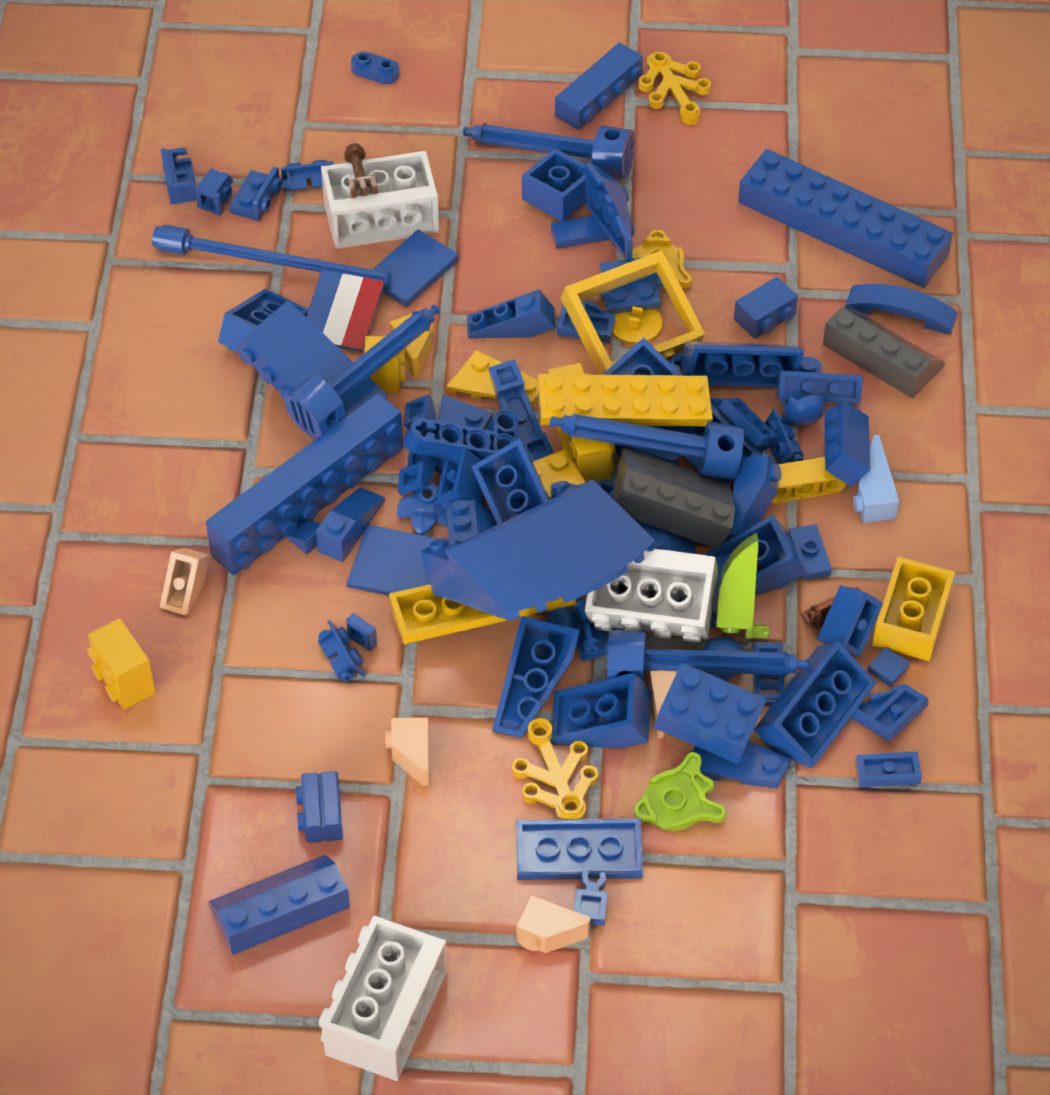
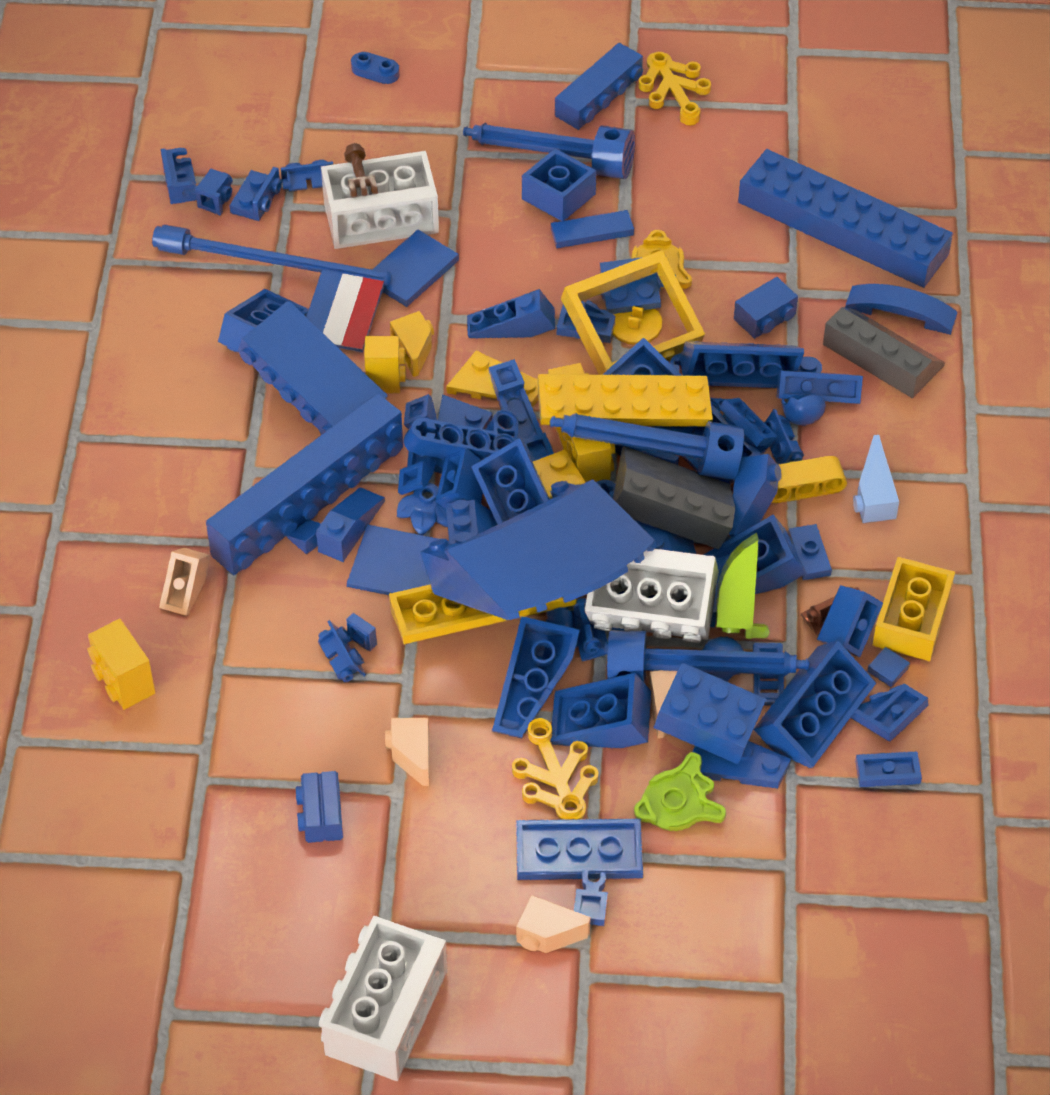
blue slope [208,854,350,955] -> none
blue piece [284,304,440,439] -> none
blue wedge [585,162,633,263] -> none
blue brick [824,400,870,487] -> none

